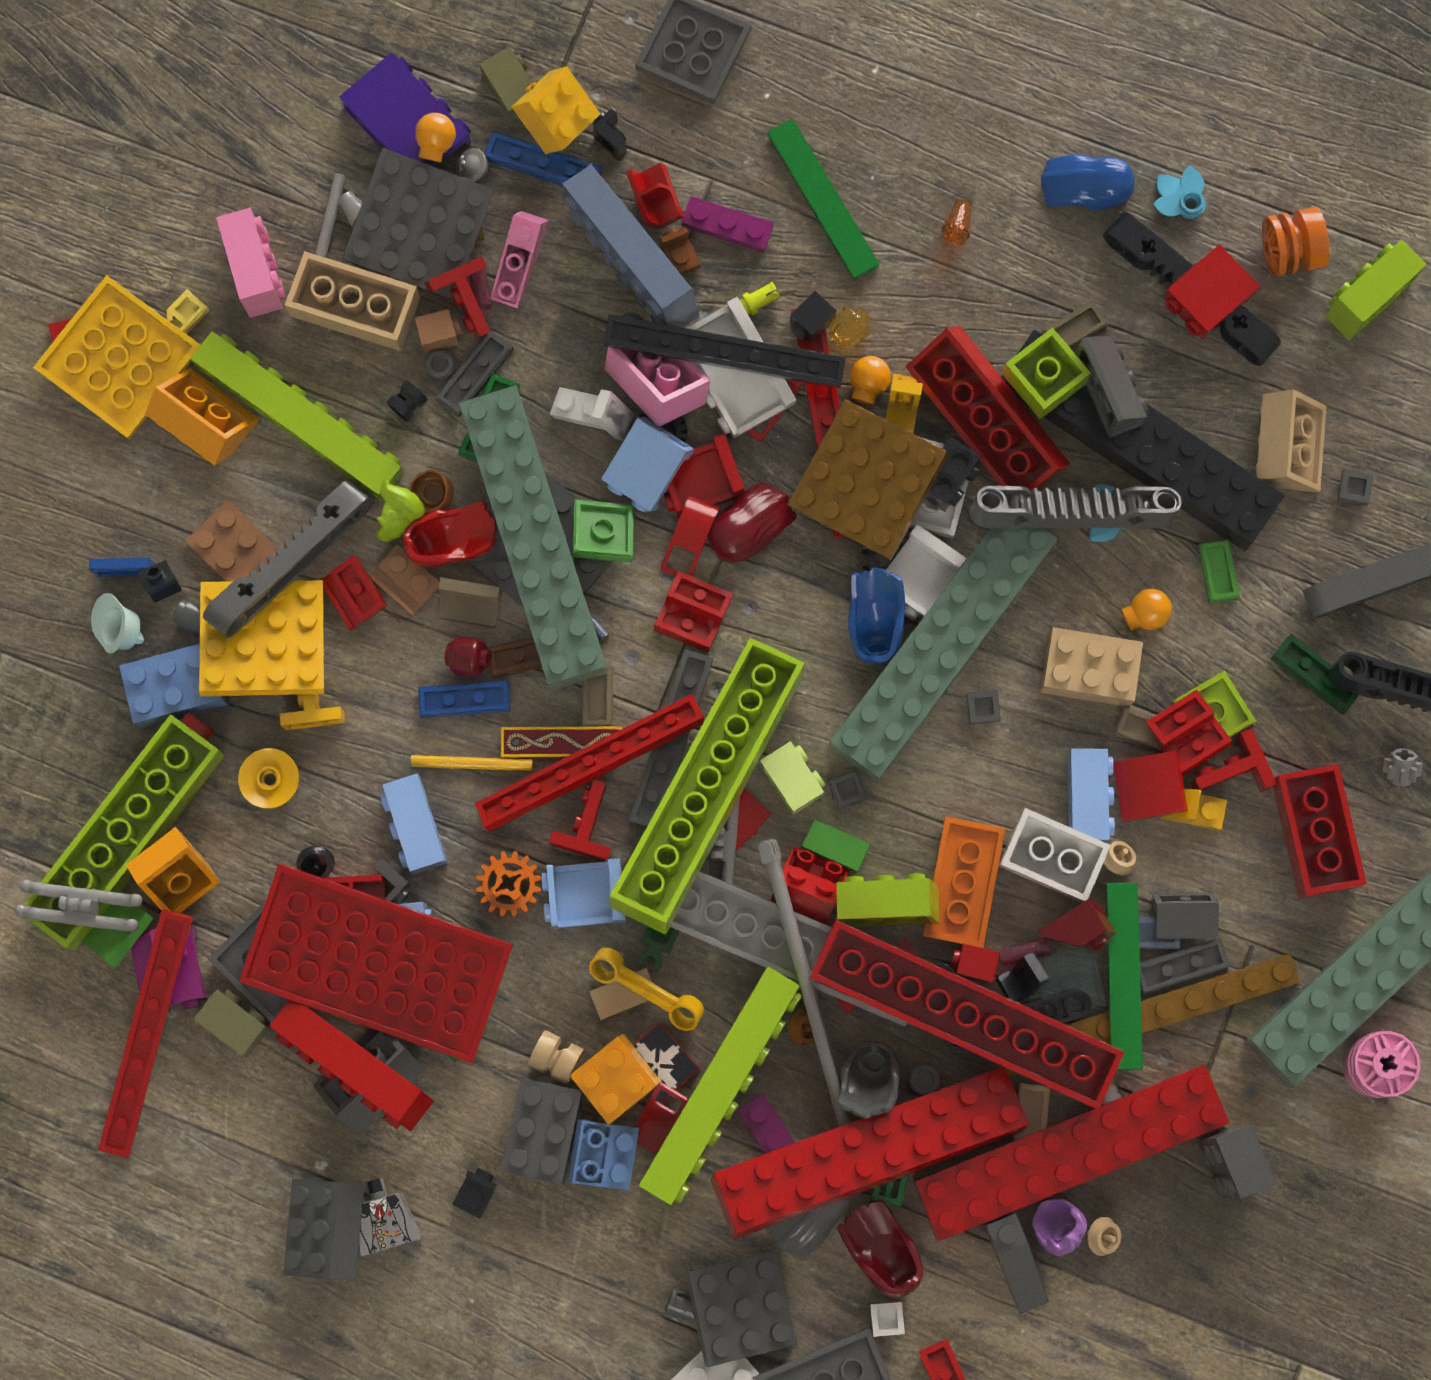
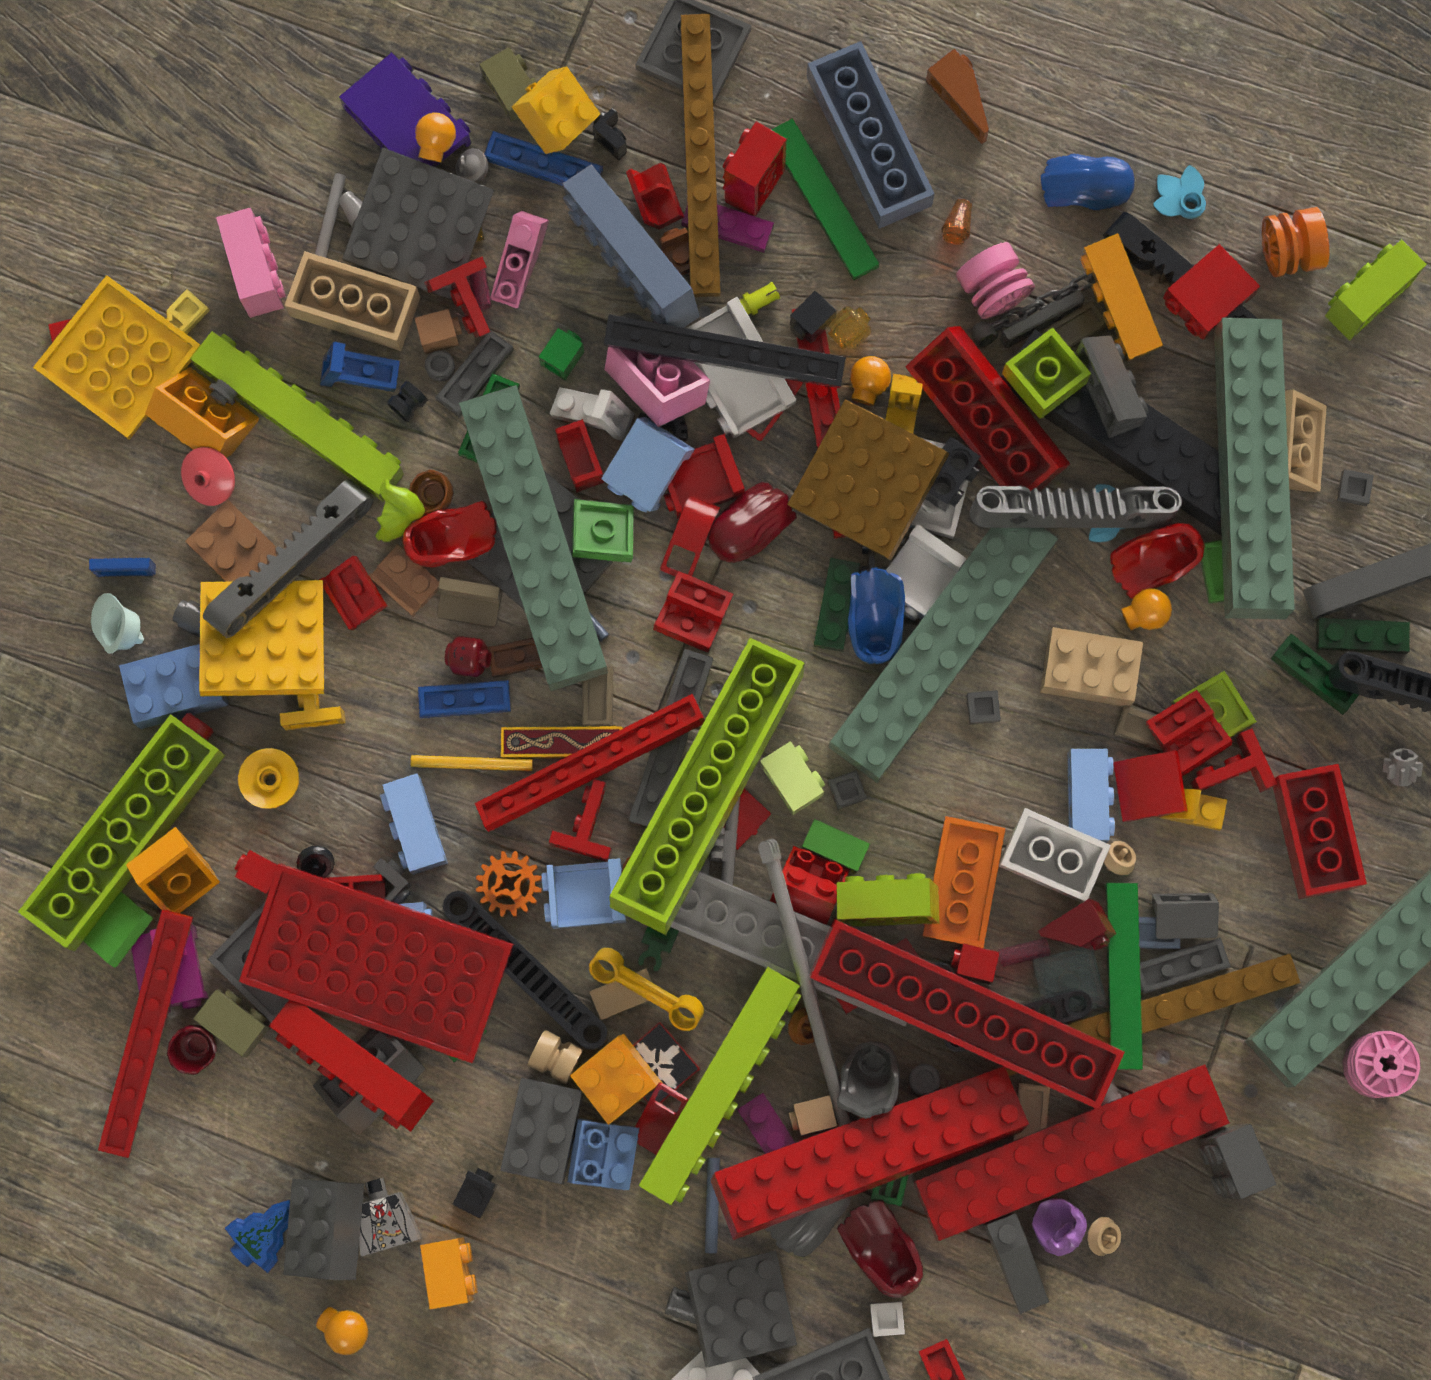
light grey piece [15,880,143,932] -> none
black bracket [138,560,182,603] -> none
black bracket [996,952,1049,1002] -> none
none -> dark red hair [167,1025,218,1075]
none -> coral dish [181,447,235,506]
none -> dark grey plate [209,379,237,406]
none -> blue rock [225,1200,290,1273]
none -> red brick [234,850,278,895]
none -> light orange piece [316,1307,369,1355]
none -> blue bracket [320,342,400,392]
none -> light orange brick [420,1237,478,1309]
none -> black gear [443,891,609,1051]
none -> green brick [539,328,584,380]
none -> red panel [555,419,604,493]
none -> pearl gold plate [681,14,720,297]
none -> sand blue bar [705,1158,720,1253]
none -> red brick [723,121,787,217]
none -> tan brick [789,1095,837,1136]
none -> sand blue brick [807,41,934,229]
none -> dark green plate [814,558,860,652]
none -> dark orange slope [926,48,989,144]
none -> bright pink wheel [956,242,1035,319]
none -> dark grey piece [972,273,1095,348]
none -> dark grey tile [1000,290,1085,348]
none -> light orange brick [1080,233,1163,362]
none -> red hair [1110,523,1205,599]
none -> sand green brick [1214,318,1295,620]
none -> dark green plate [1316,618,1410,654]

